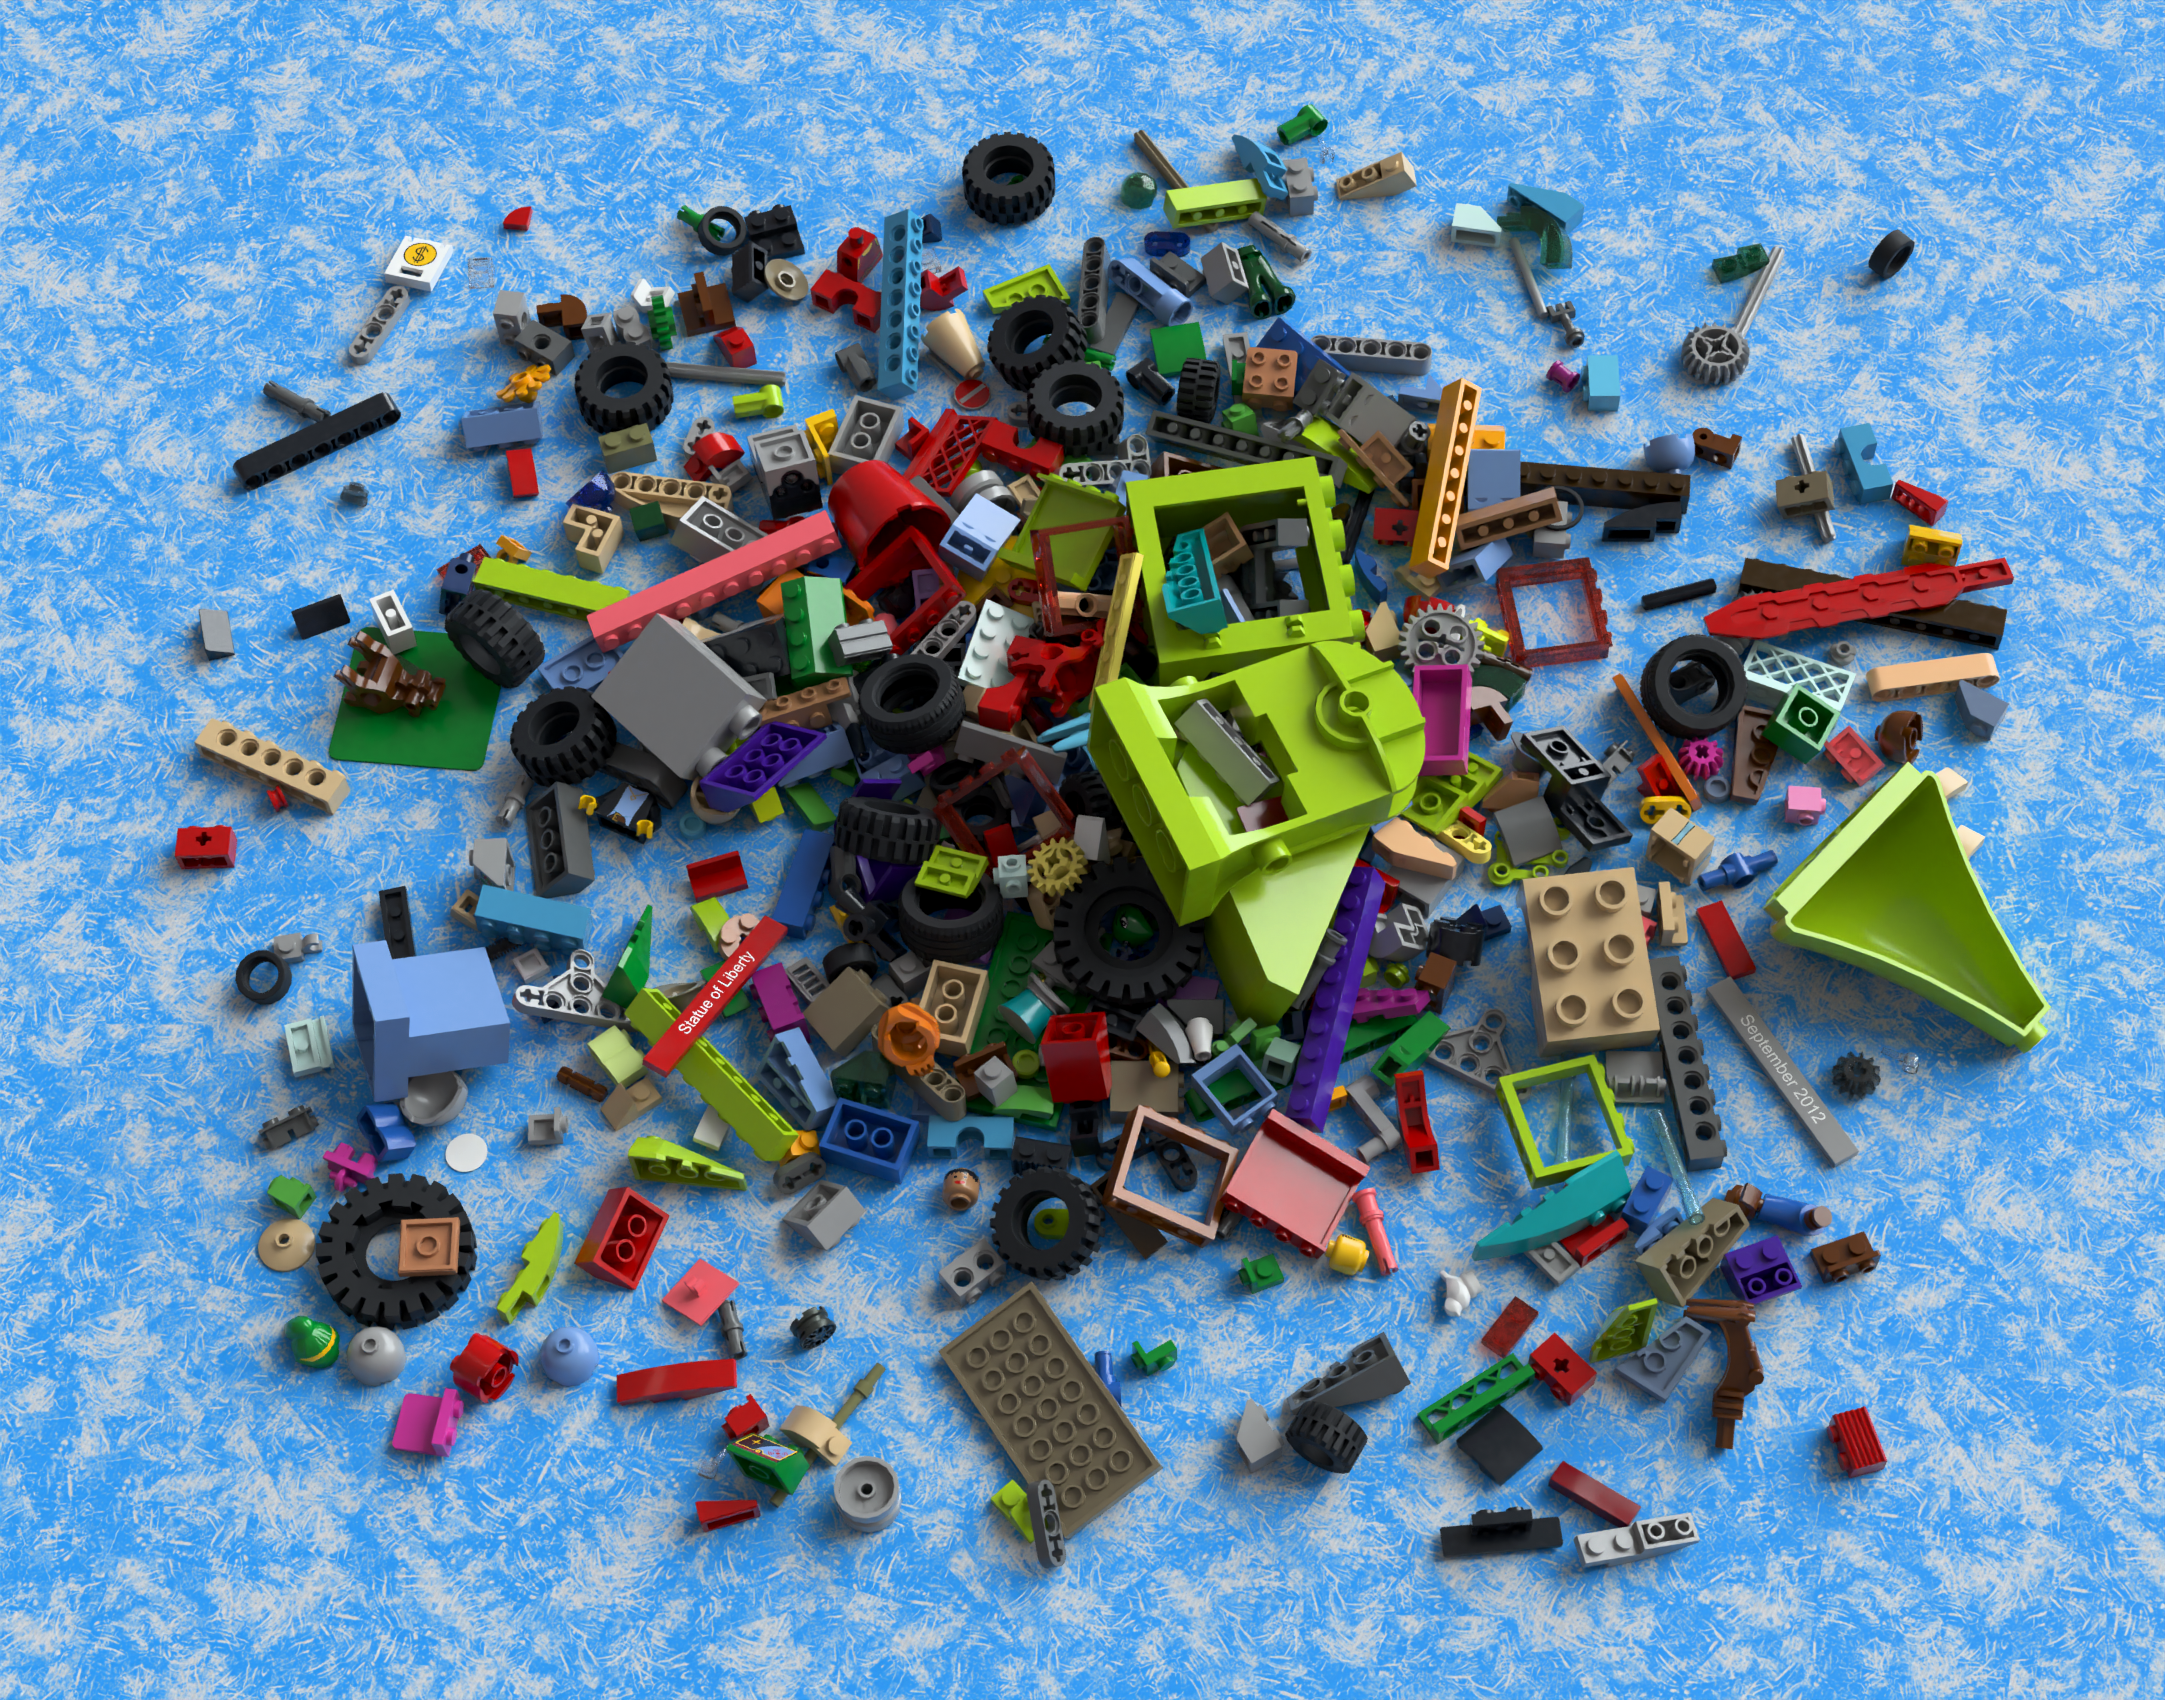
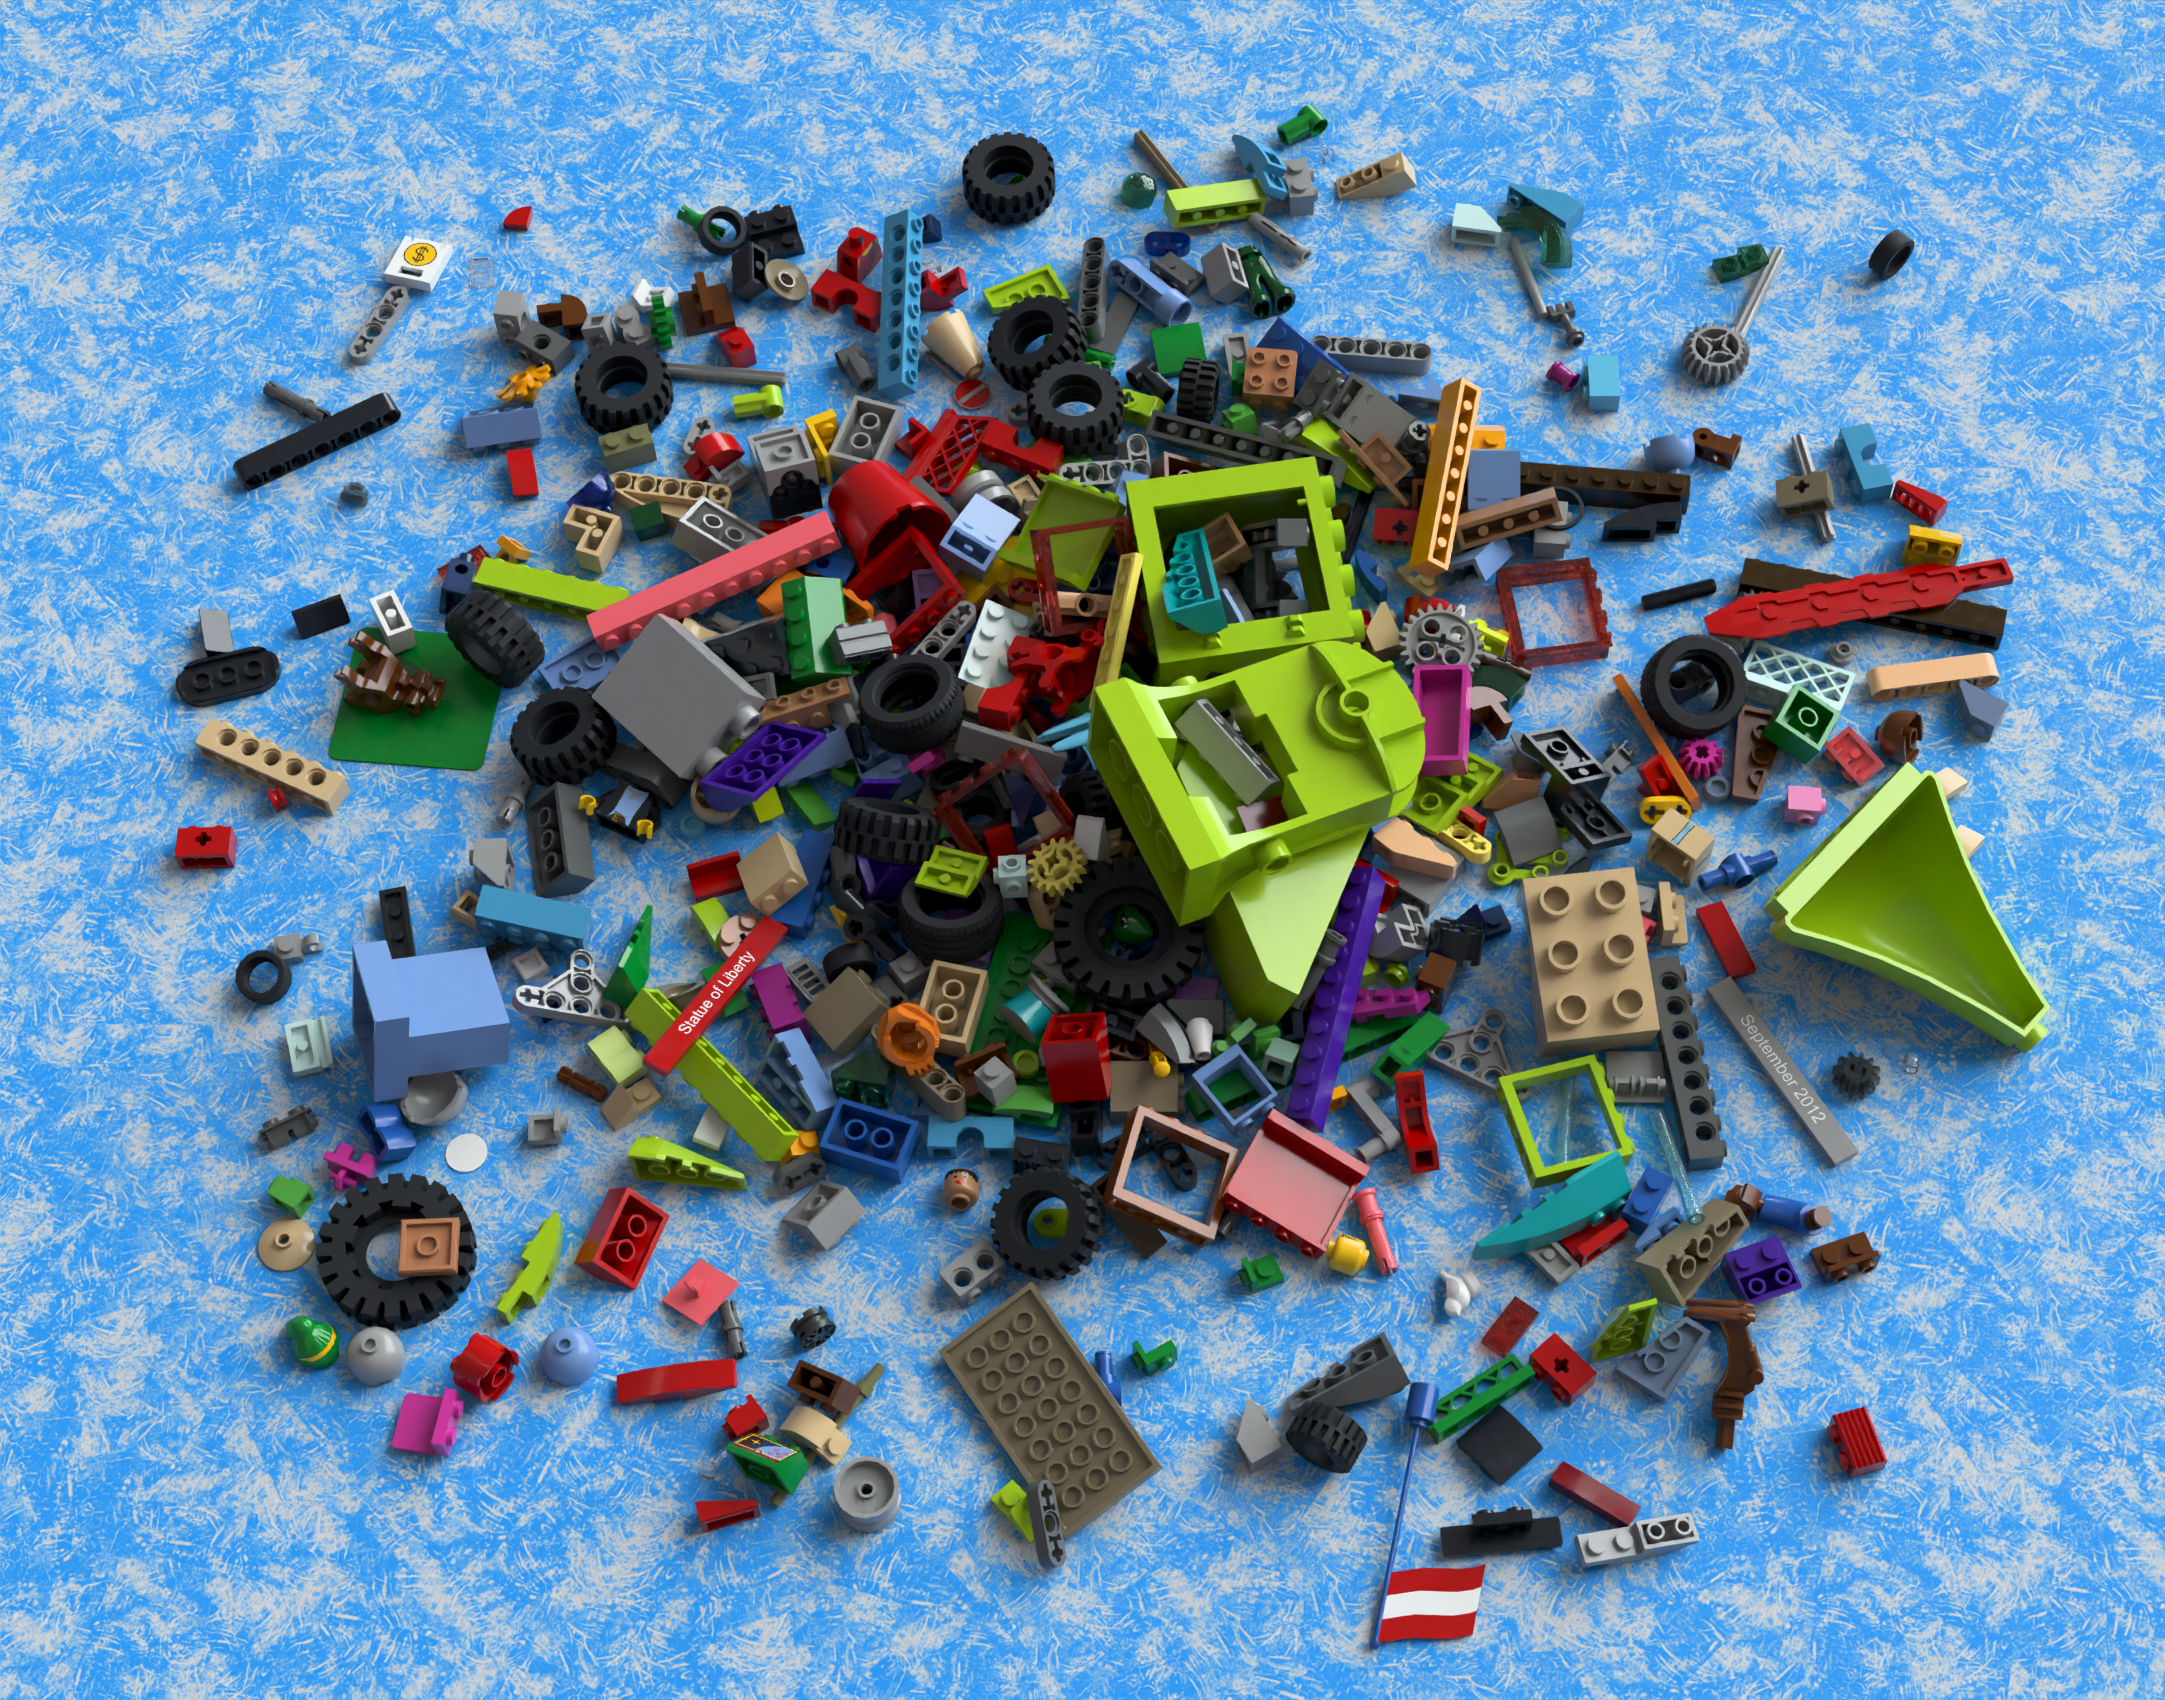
none -> black tile [176,646,281,707]
none -> tan brick [736,832,809,917]
none -> reddish brown brick [787,1360,861,1416]
none -> lime piece [1123,389,1165,429]
none -> flag [1369,1382,1486,1649]

